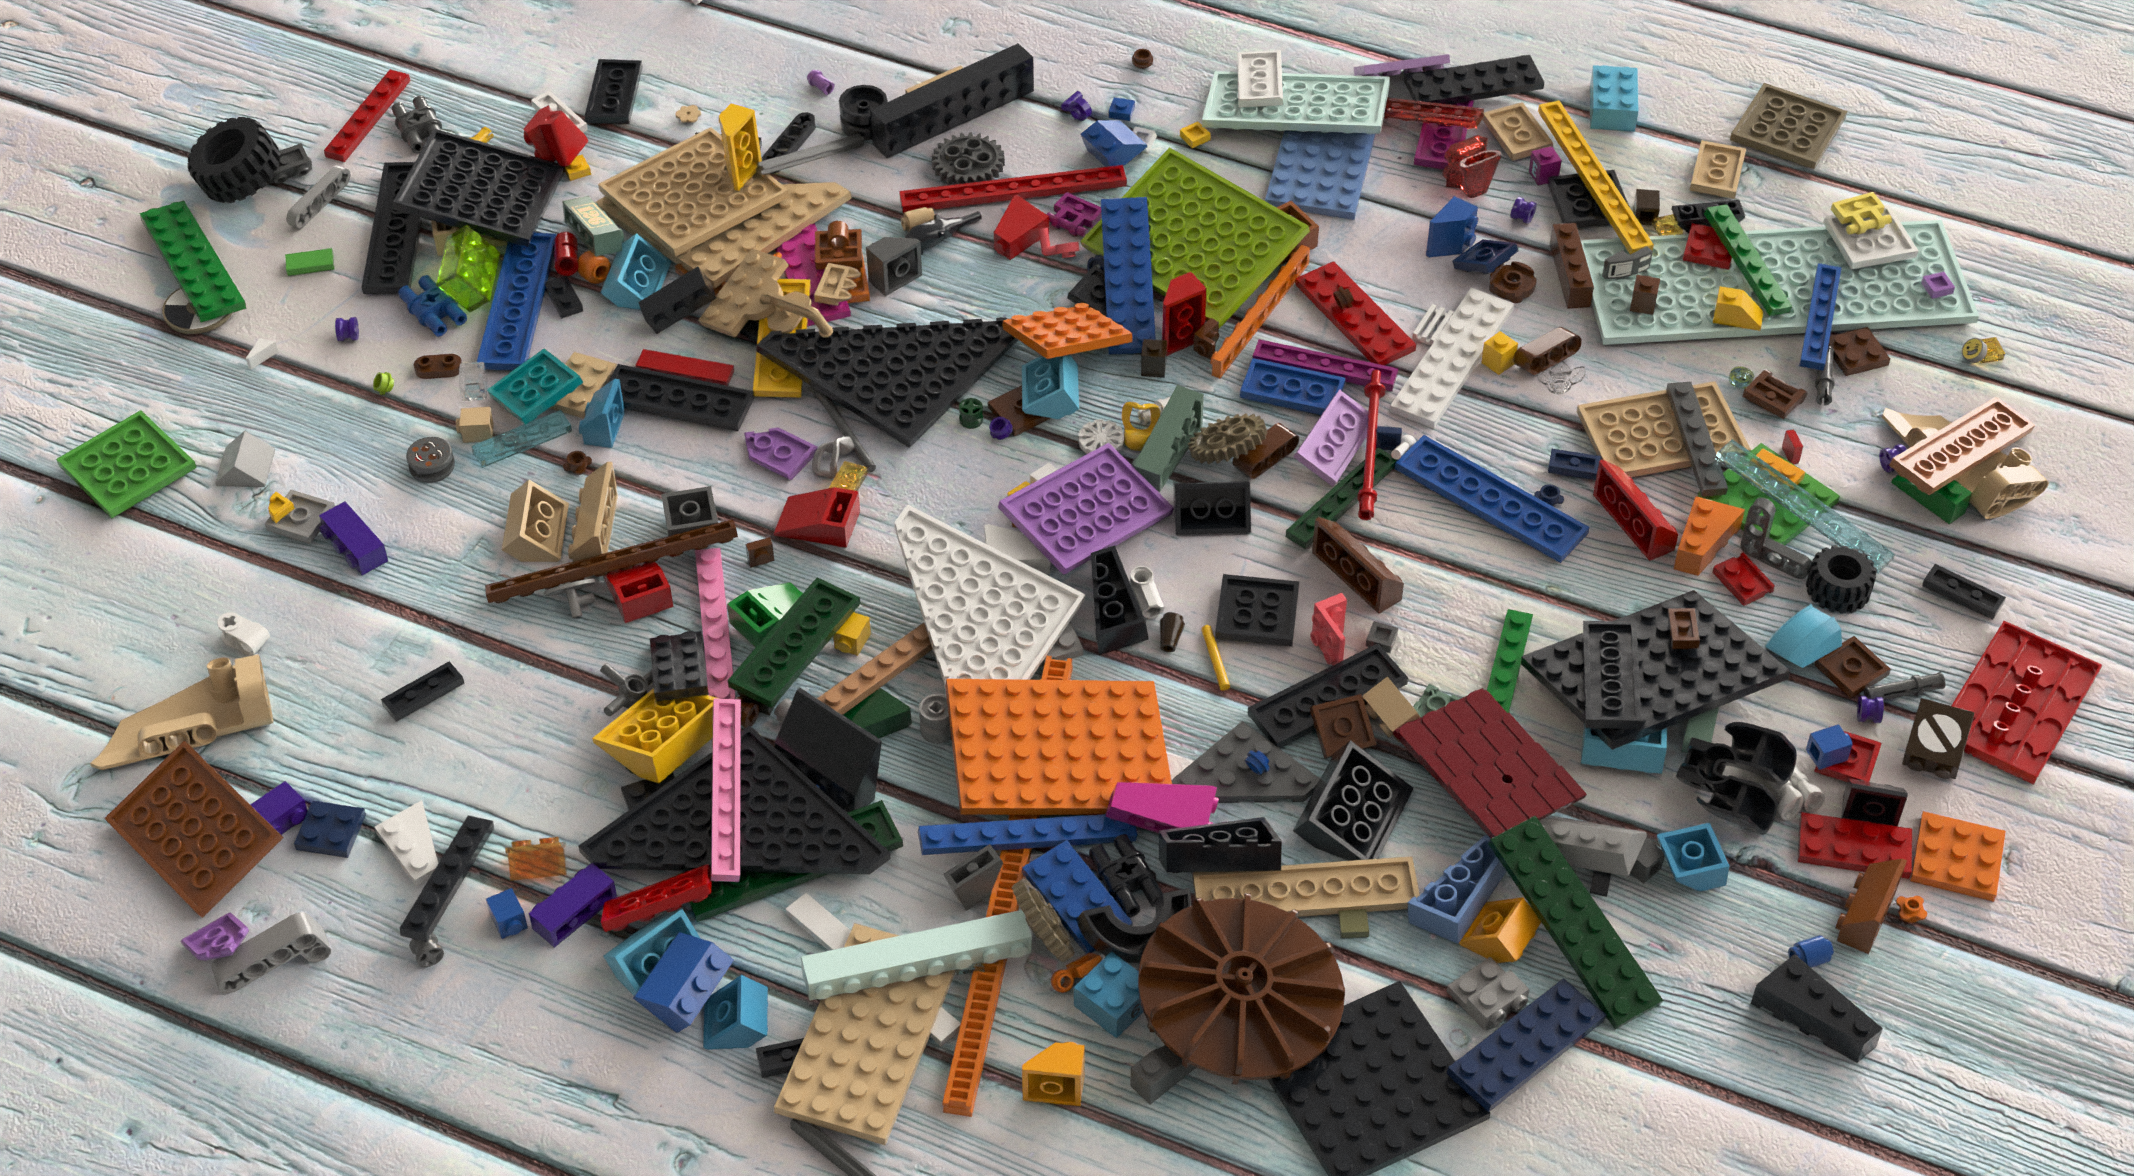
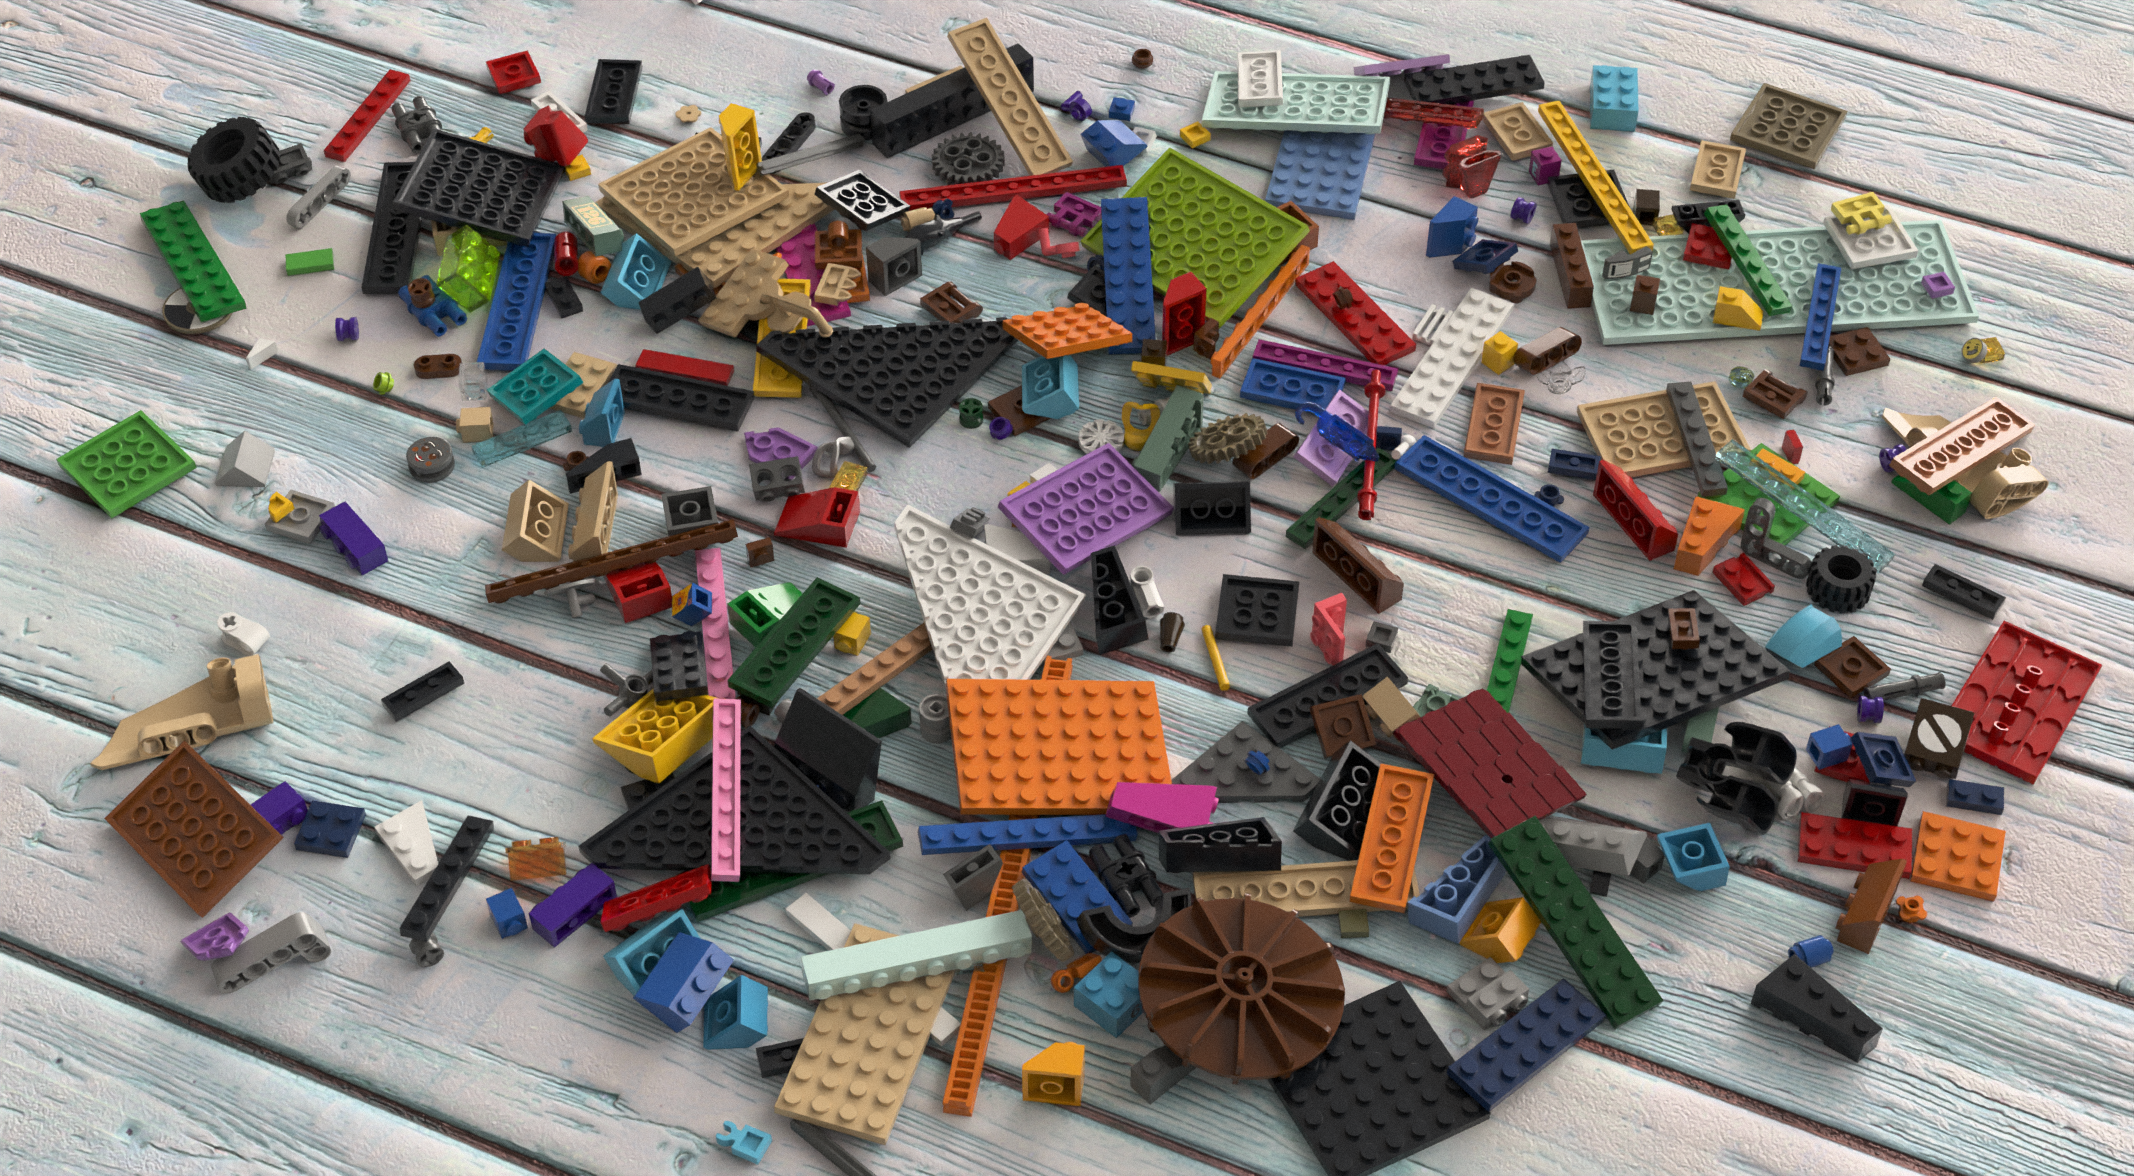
none -> reddish brown wheel [408,278,435,308]
none -> red plate [486,50,541,94]
none -> black slope [566,438,642,494]
none -> blue brick [672,583,712,627]
none -> medium azure plate [716,1121,772,1165]
none -> dark grey brick [749,456,805,502]
none -> black plate [814,170,910,232]
none -> reddish brown plate [920,281,983,324]
none -> dark blue plate [932,198,955,219]
none -> tan plate [947,18,1073,176]
none -> dark grey plate [950,507,990,539]
none -> yellow plate [1131,361,1212,394]
none -> clear blue plate [1295,402,1379,462]
none -> orange plate [1349,764,1434,913]
none -> nougat tile [1463,383,1525,465]
none -> dark blue plate [1851,732,1916,787]
none -> dark blue plate [1946,779,2004,815]

